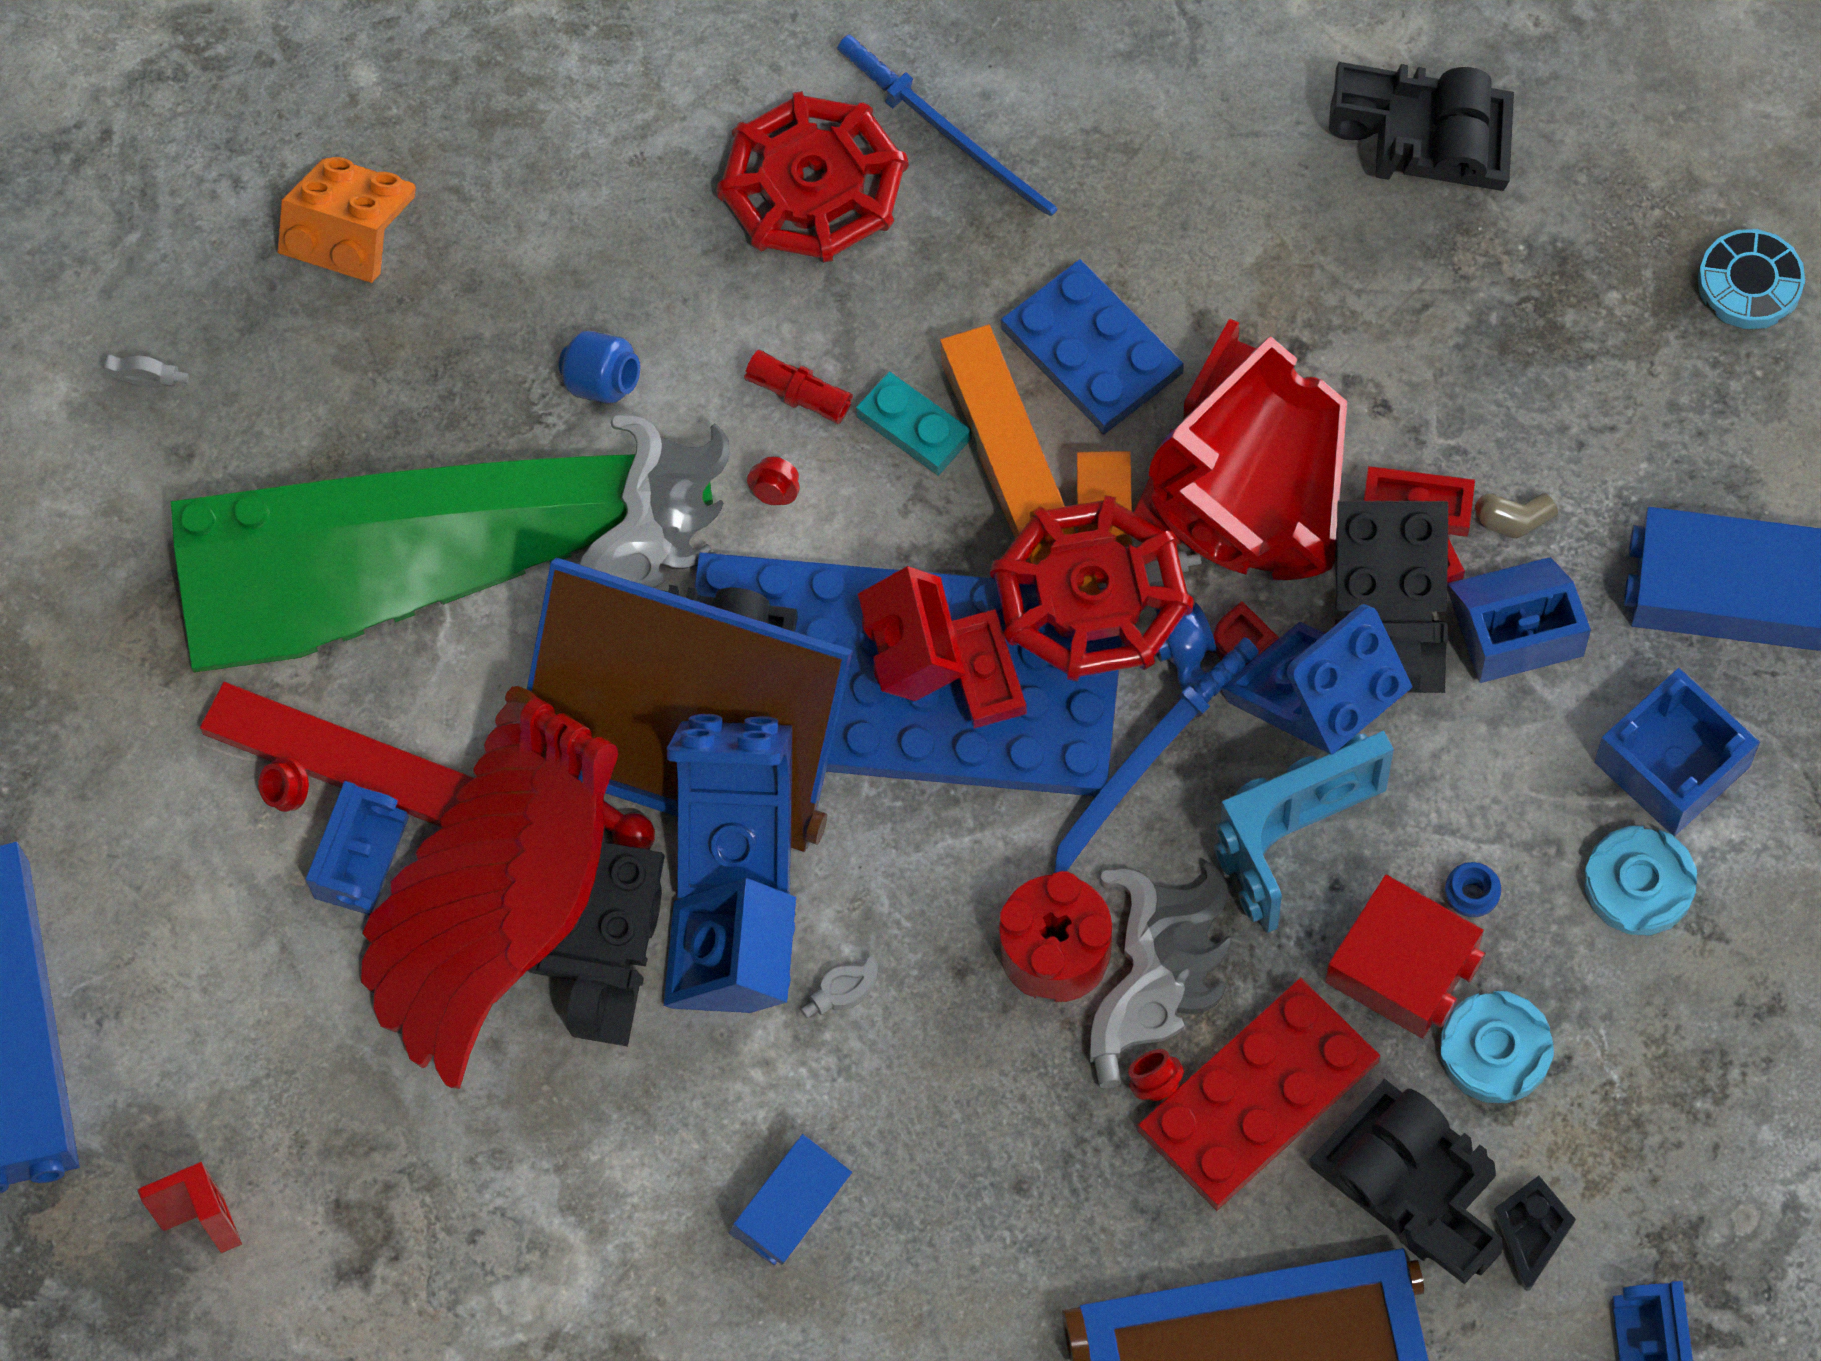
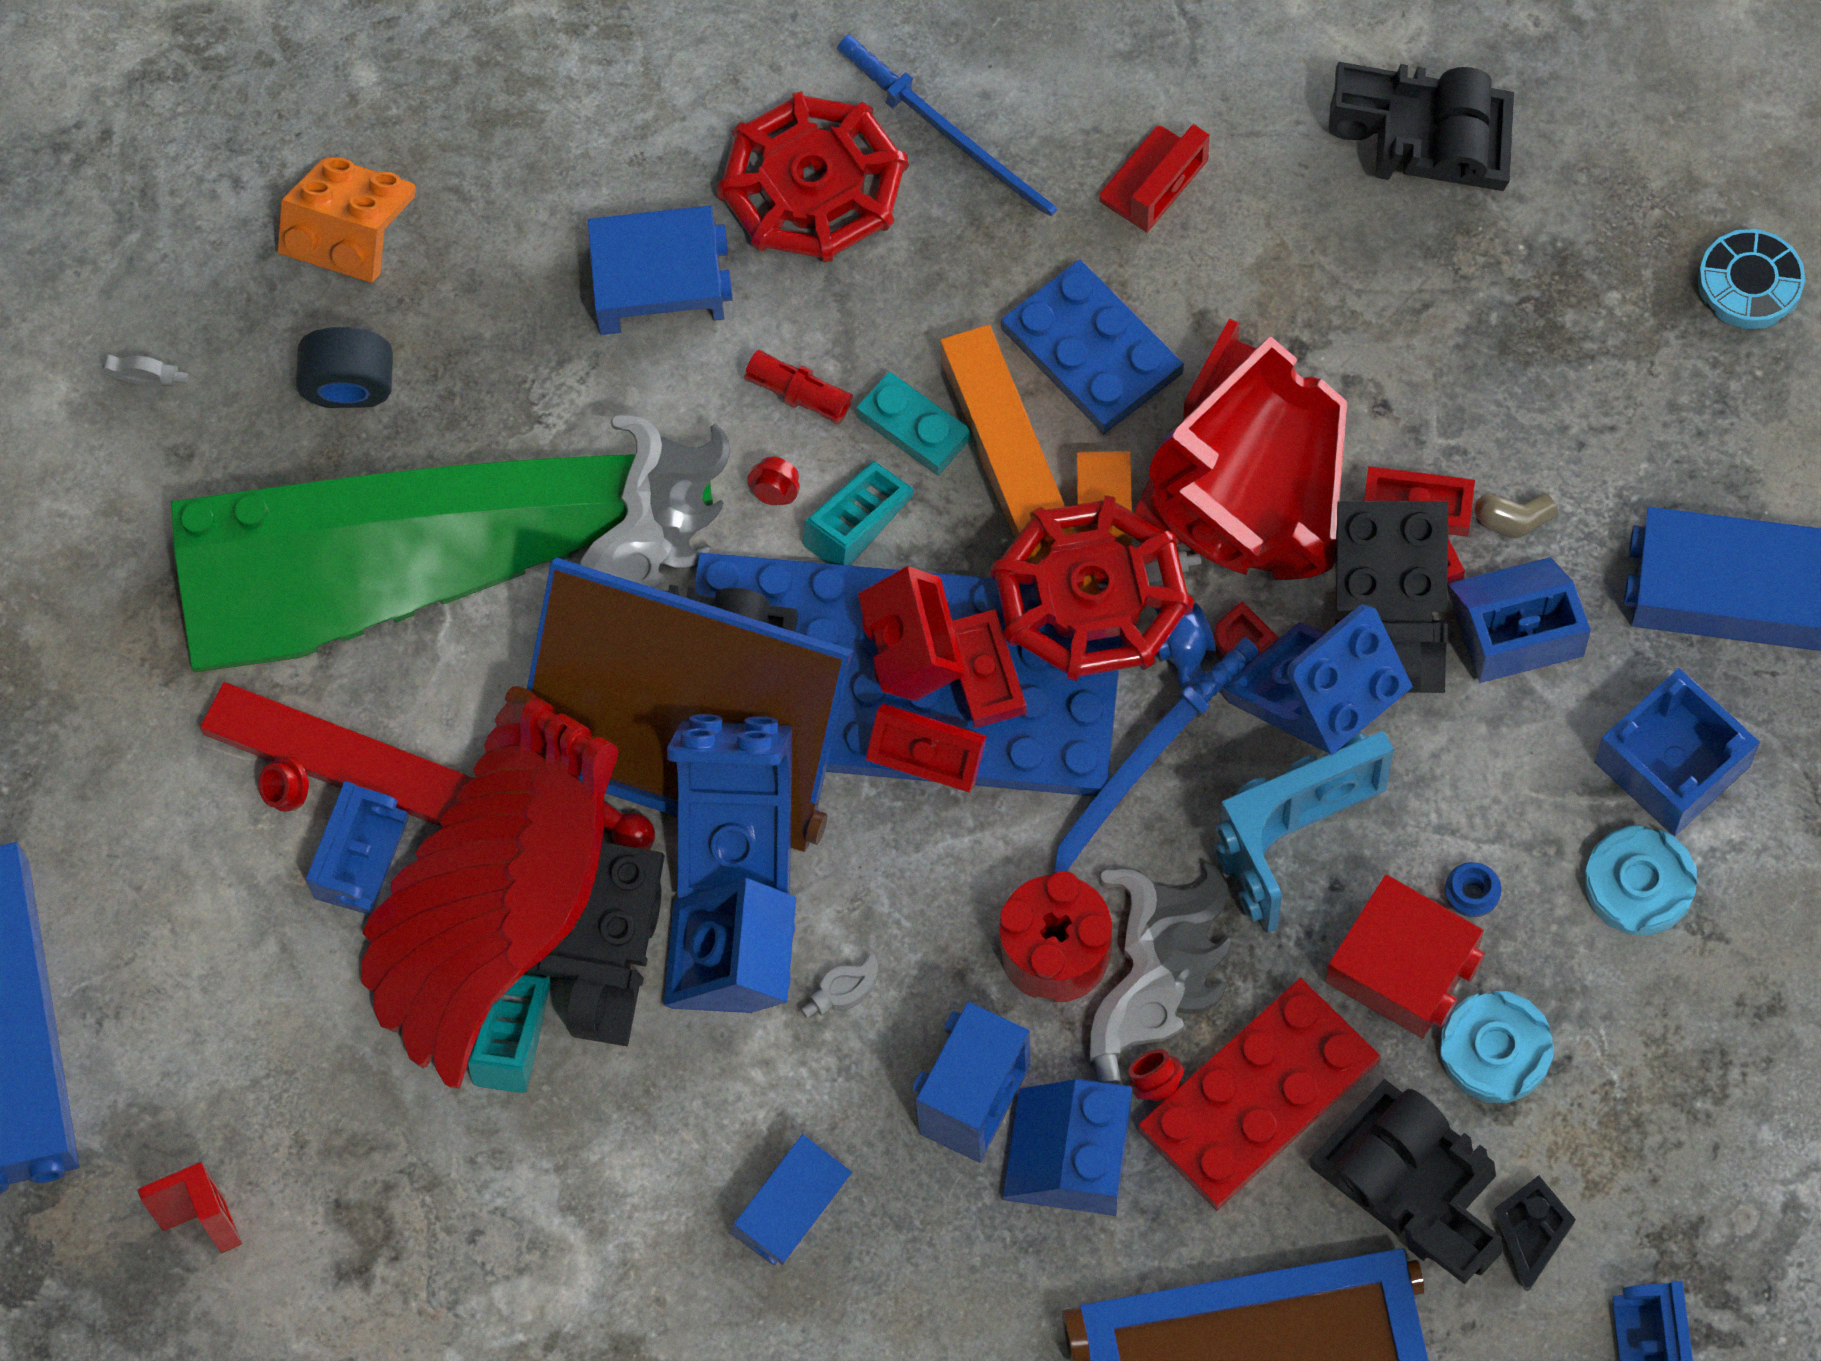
blue head [558,331,640,404] -> none
none -> black wheel [296,327,393,408]
none -> teal slope [468,974,551,1093]
none -> blue panel [588,205,733,335]
none -> teal slope [802,460,914,565]
none -> red plate [866,704,987,793]
none -> blue container [913,1002,1031,1163]
none -> blue slope [1003,1079,1132,1216]
none -> red panel [1100,124,1210,233]

